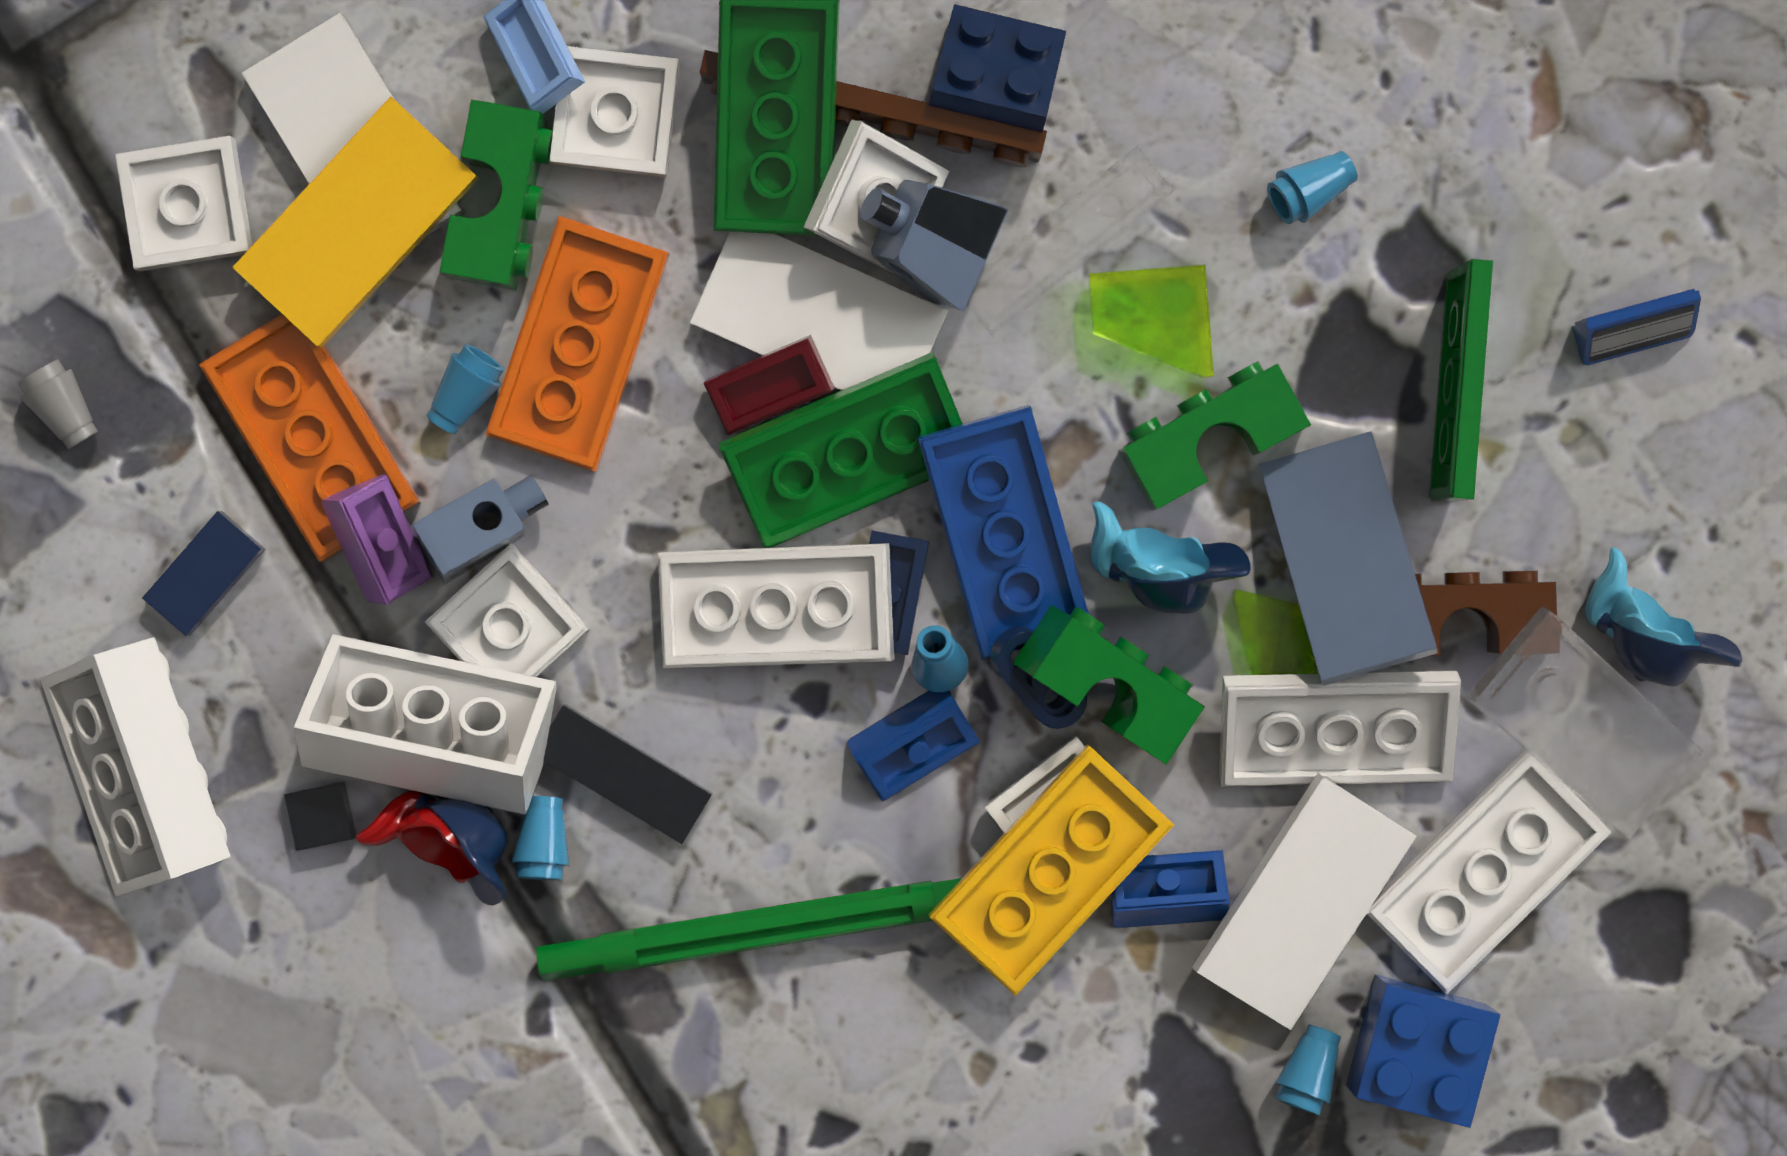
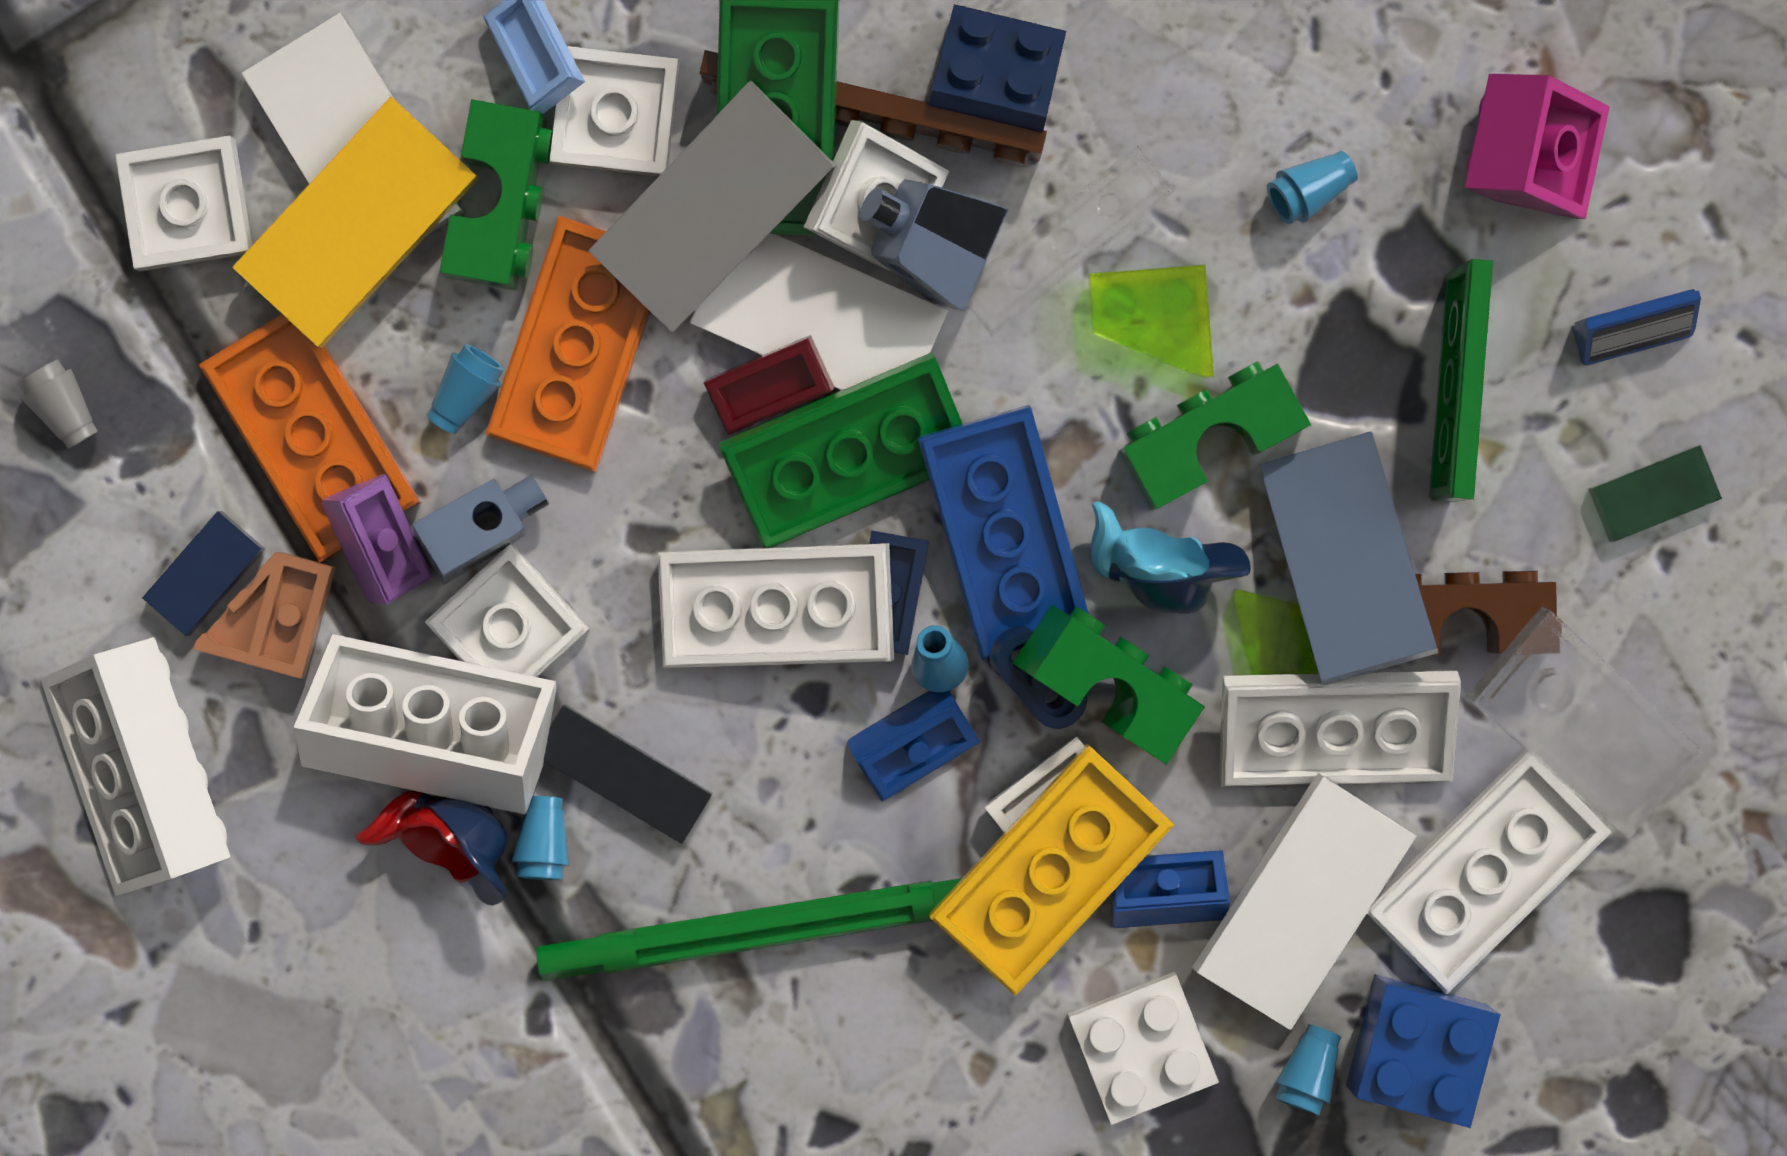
black tile [284,781,356,851] -> none
hair [1585,547,1742,687] -> none
none -> nougat wing [193,552,336,679]
none -> light grey tile [588,81,836,333]
none -> white plate [1068,972,1219,1125]
none -> dark pink slope [1465,74,1610,219]
none -> clear green tile [1588,445,1722,542]

